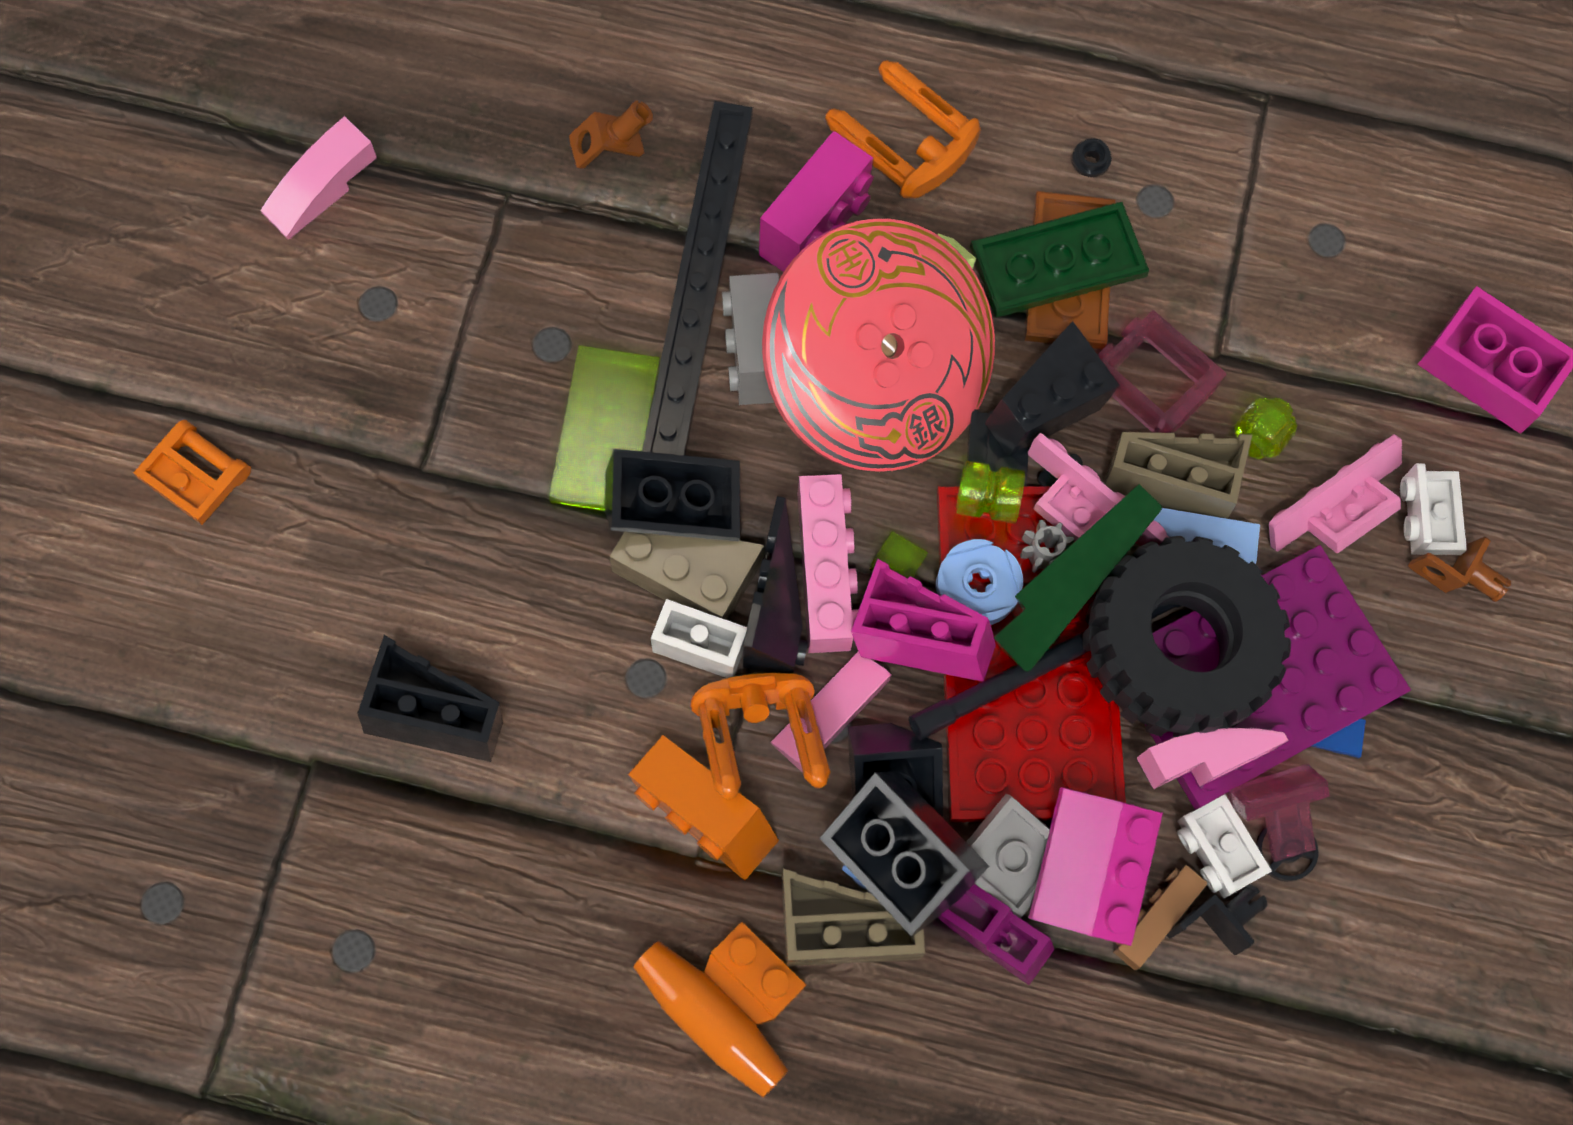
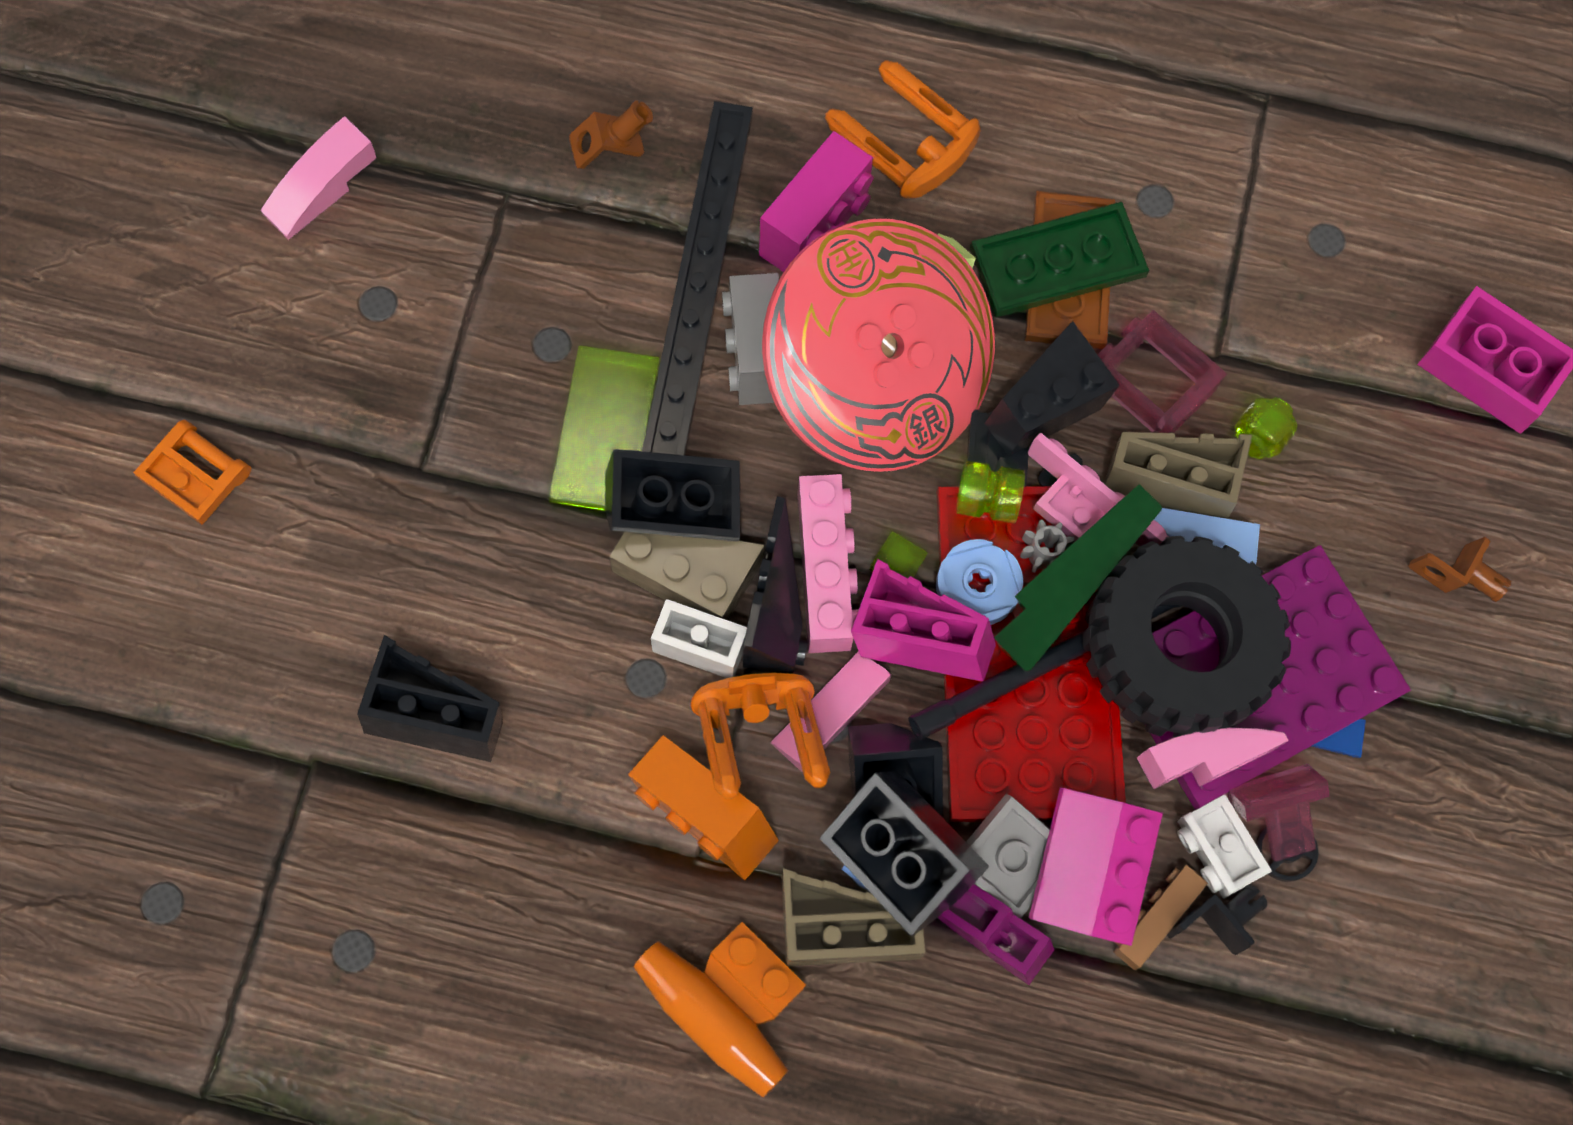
black plate [1072,138,1112,177] -> none
bright pink bracket [1269,434,1402,554] -> none
white bracket [1400,463,1467,555] -> none

